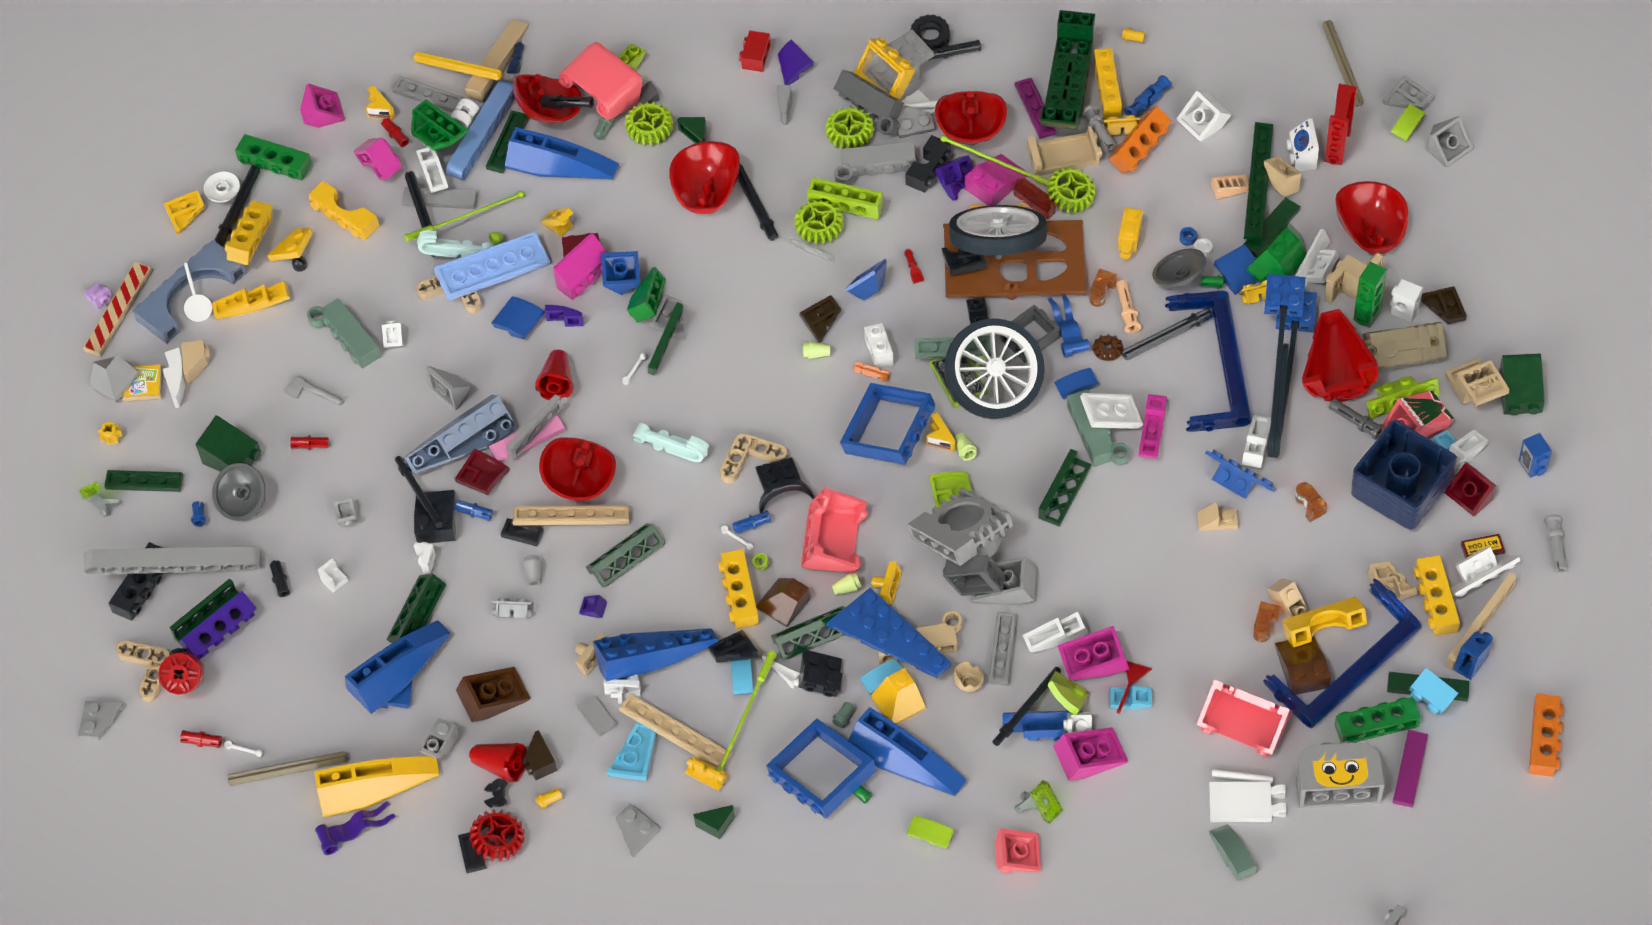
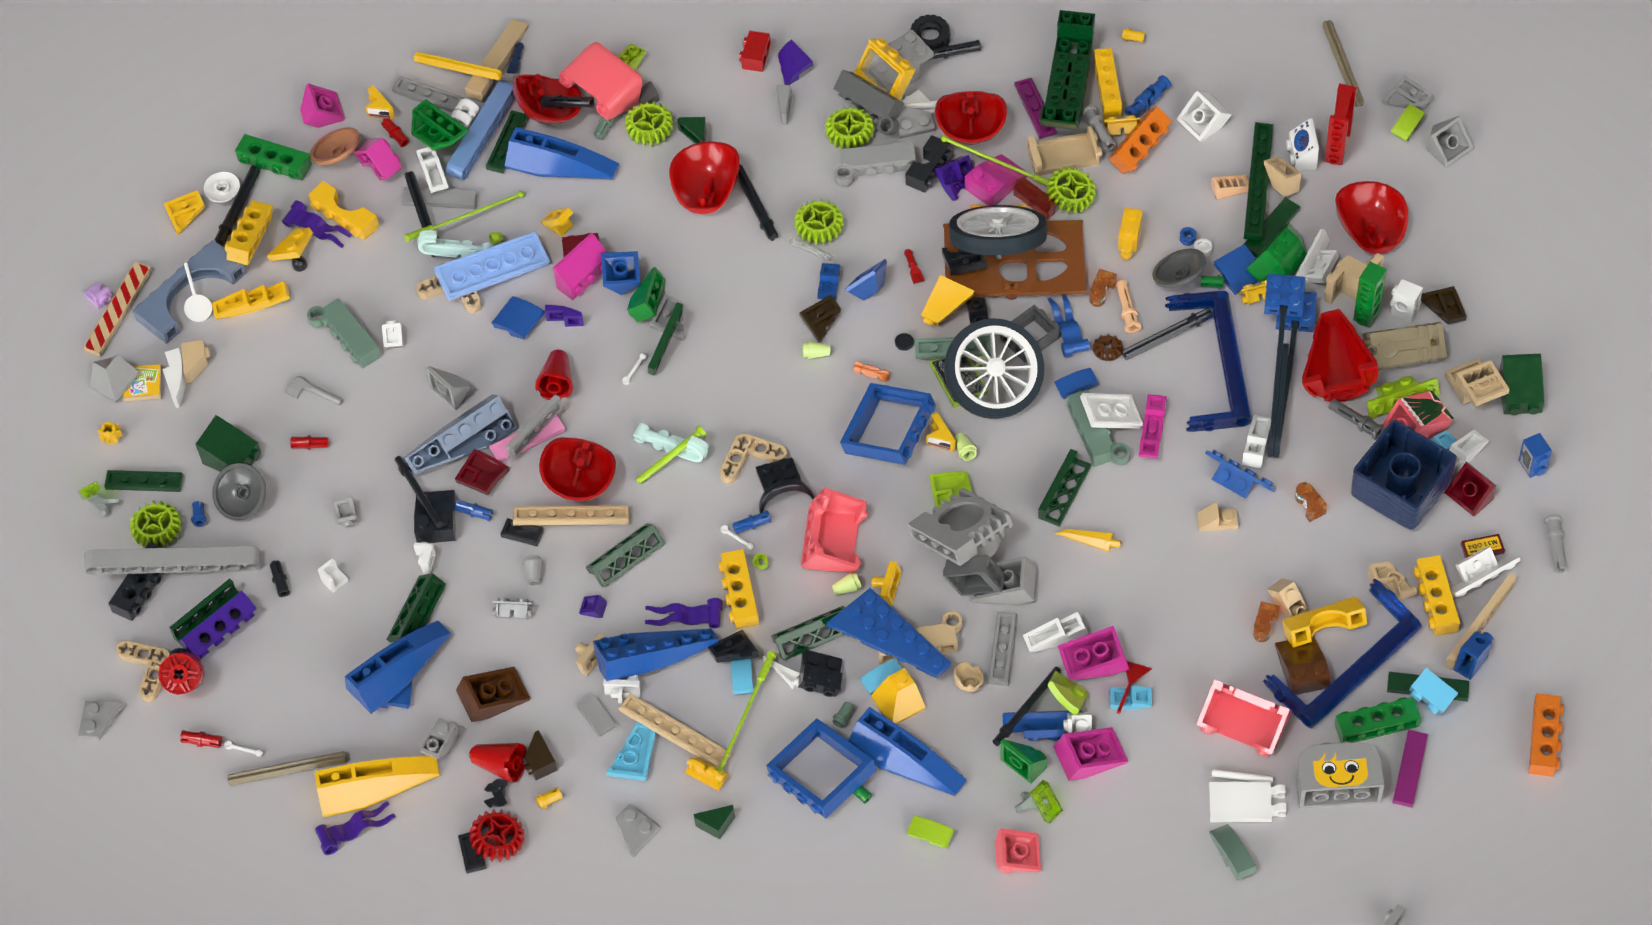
reddish brown slope [756,578,810,627] -> none
lime brick [807,177,884,220] -> none
white brick [864,323,893,368] -> none
none -> lime gear [129,500,182,548]
none -> dark purple flag [282,200,352,248]
none -> nougat dish [310,127,360,165]
none -> lime bar [636,425,707,484]
none -> dark purple flag [645,598,723,629]
none -> blue slope [817,263,840,300]
none -> black piece [895,333,914,351]
none -> yellow slope [921,275,974,327]
none -> green slope [1001,739,1047,784]
none -> yellow bar [1054,529,1121,552]

